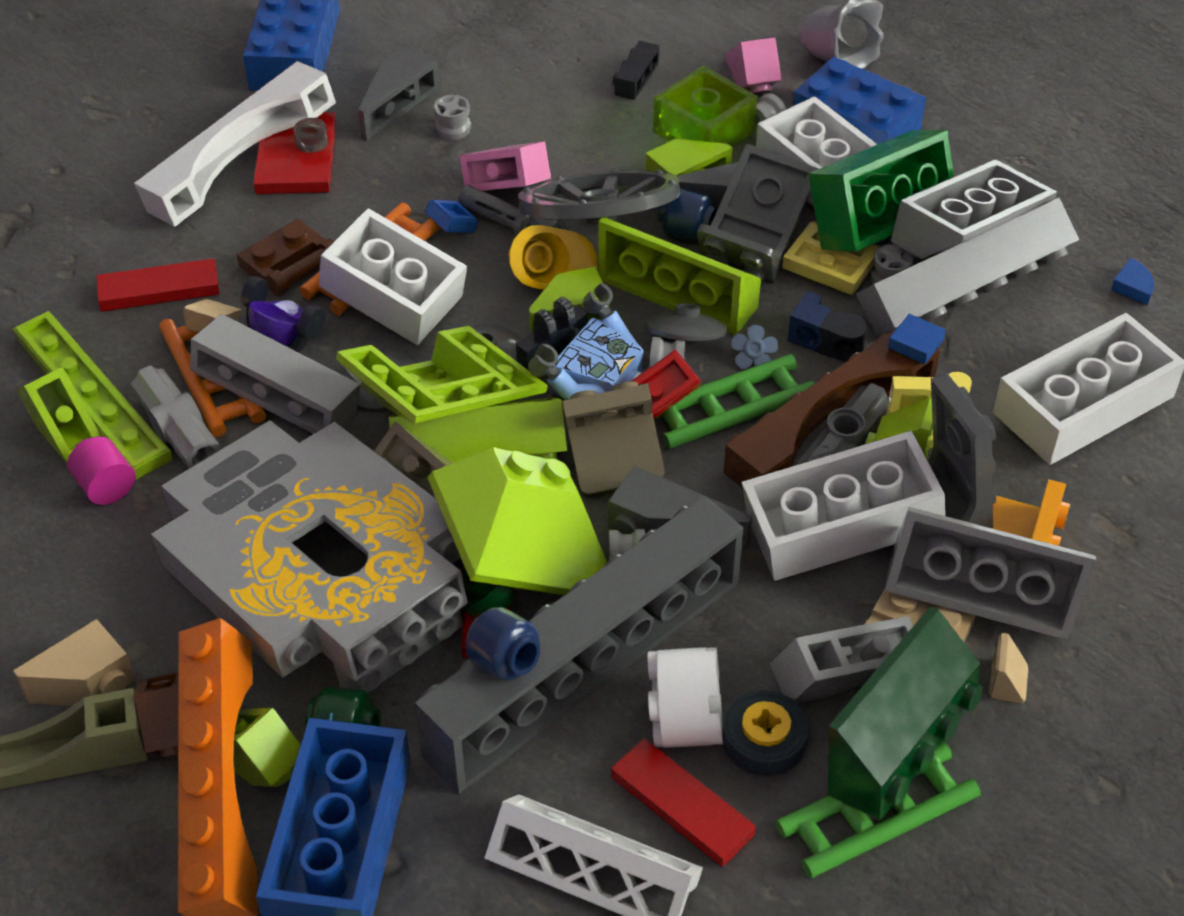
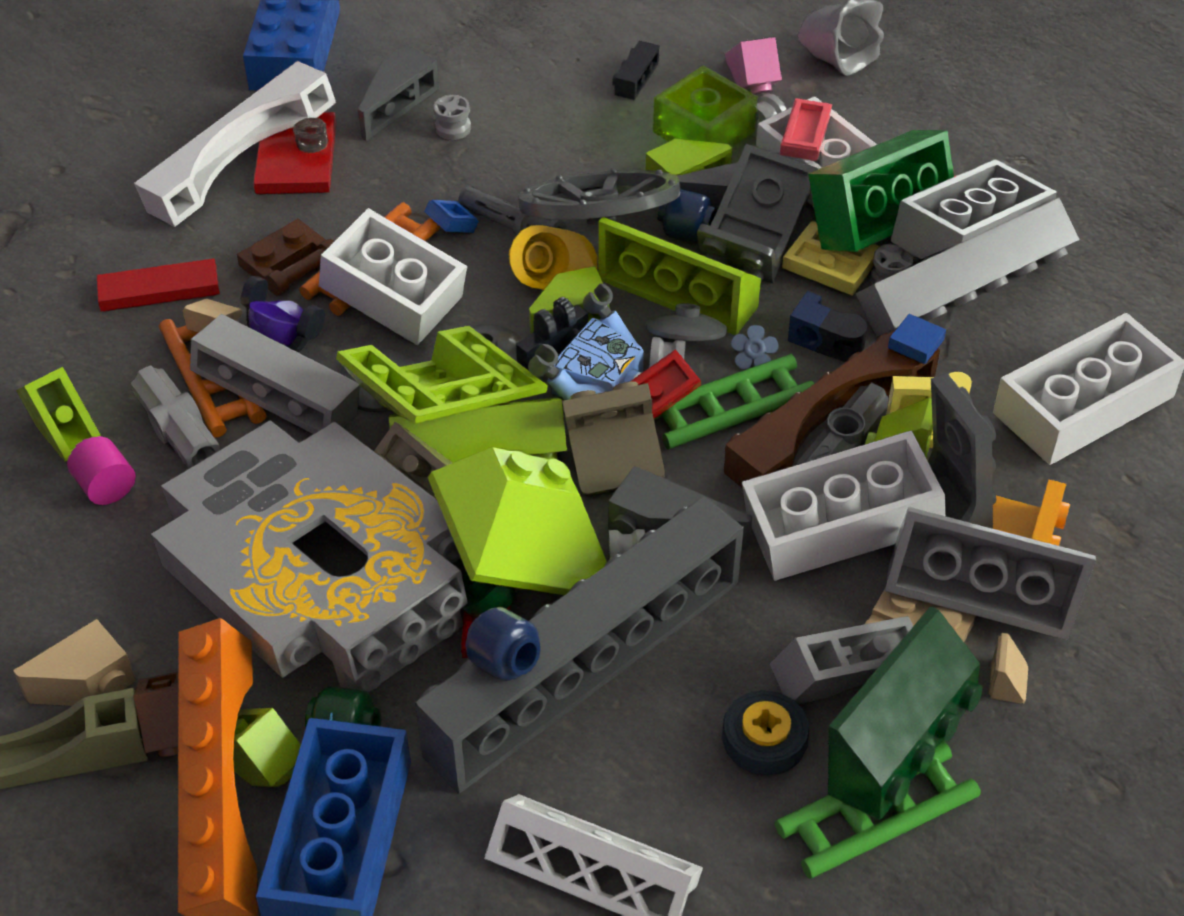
lime tile [13,311,173,480] -> none
bright pink slope [459,141,551,191] -> none
red tile [611,738,756,868] -> none
white brick [648,647,723,748] -> none
blue brick [793,57,926,145] -> none
blue tile [1111,258,1154,305] -> none
none -> coral tile [780,98,832,161]

